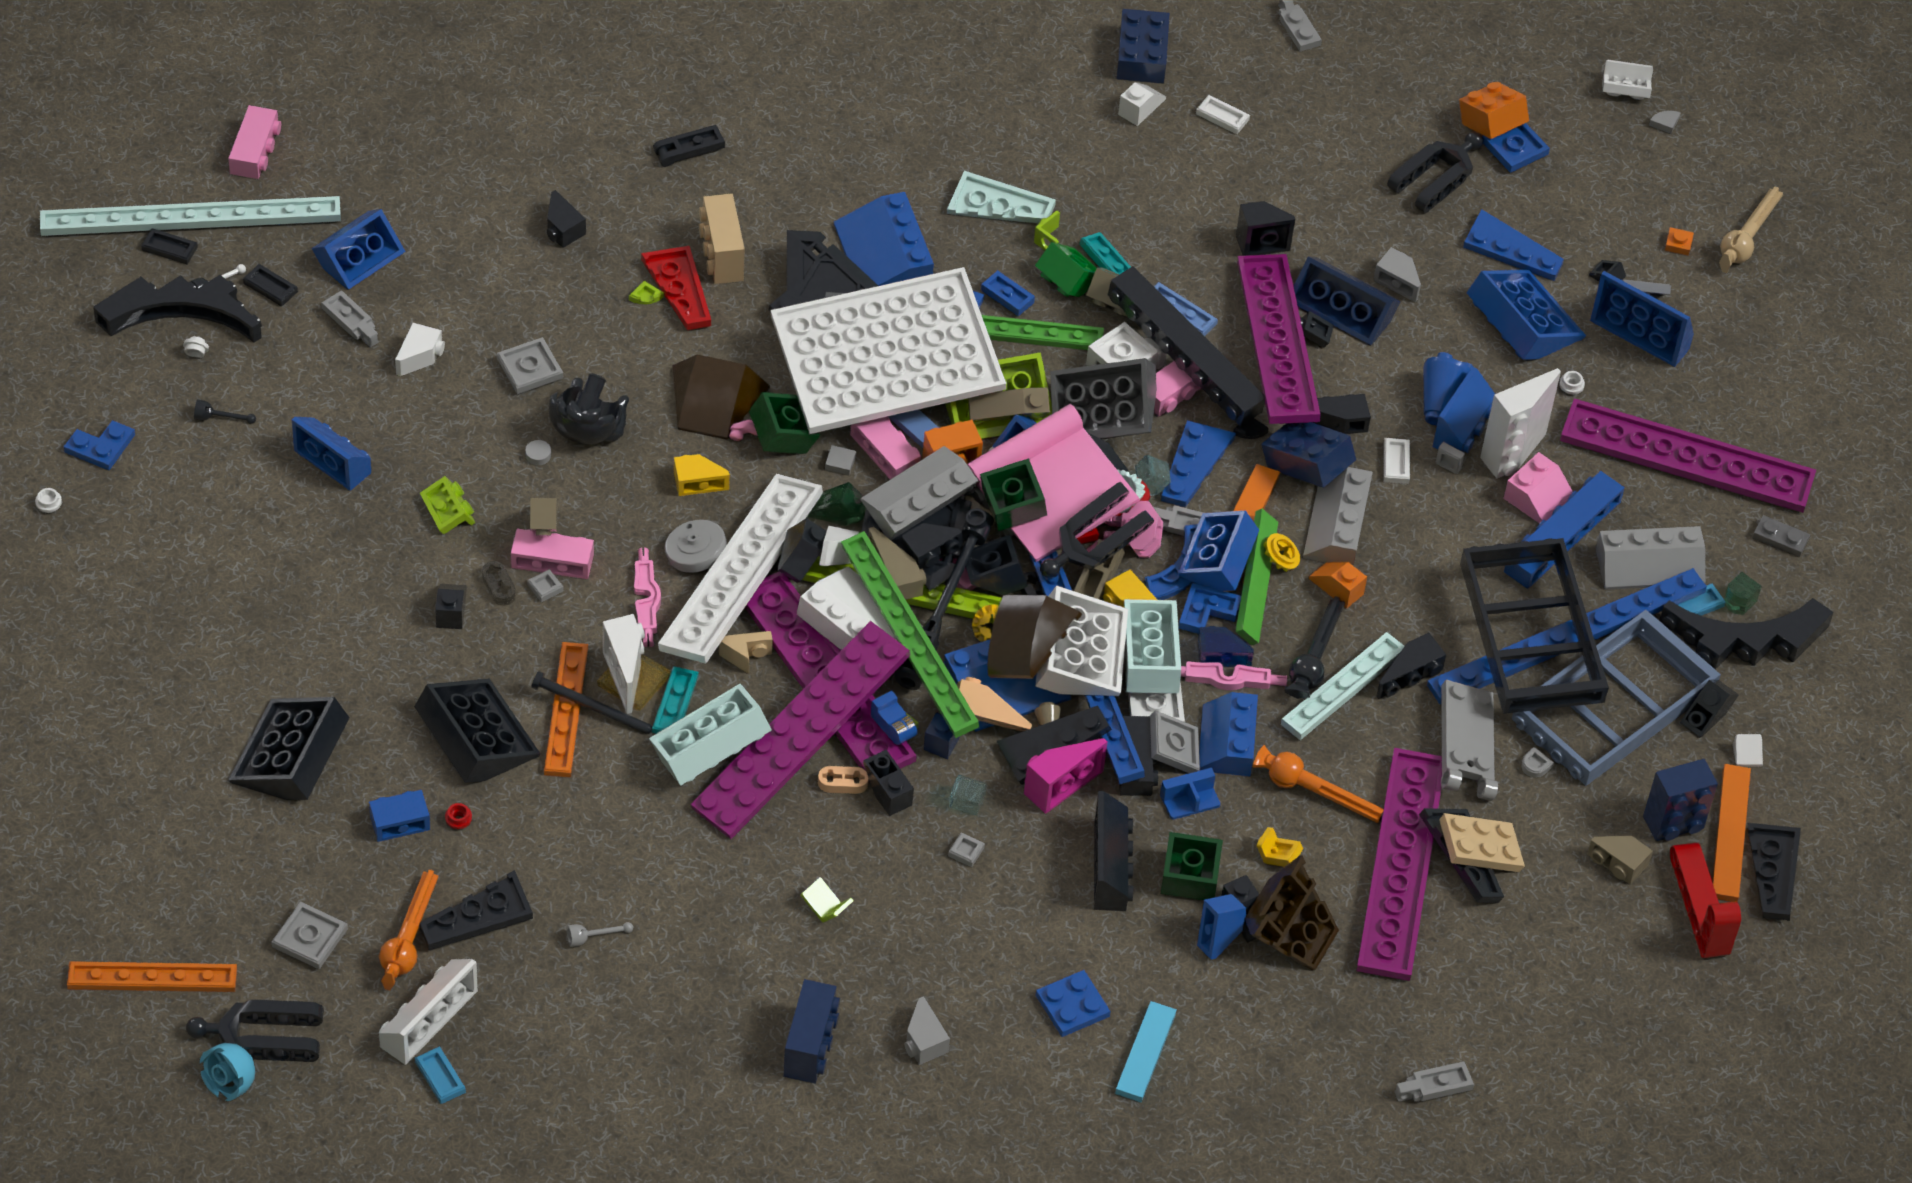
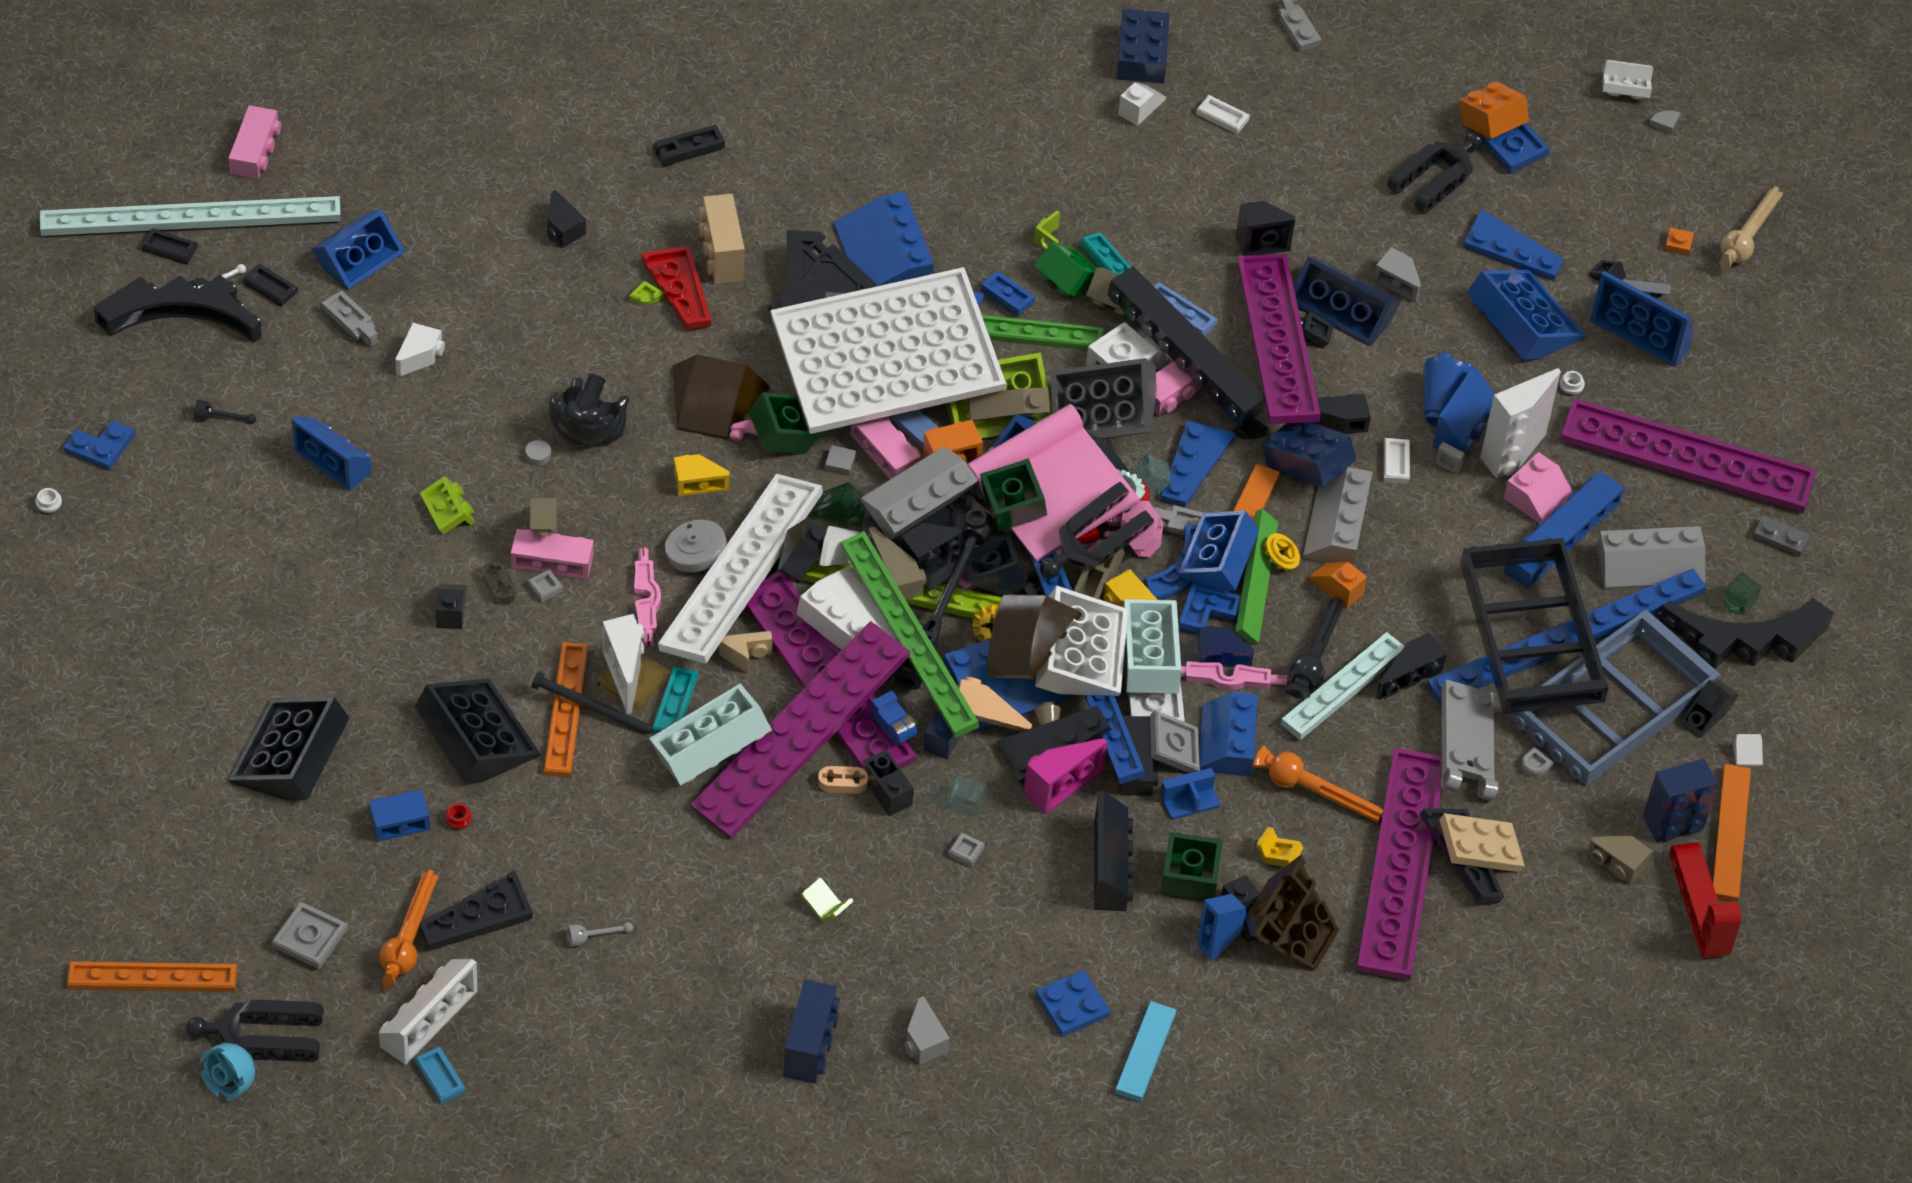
white plate [183,336,209,358] -> none
light grey plate [497,337,563,394] -> none
light aqua wing [947,171,1056,223] -> none
light grey hinge [1395,1061,1474,1101] -> none
dark azure tile [1678,584,1726,616] -> none
black wing [1747,823,1801,921] -> none

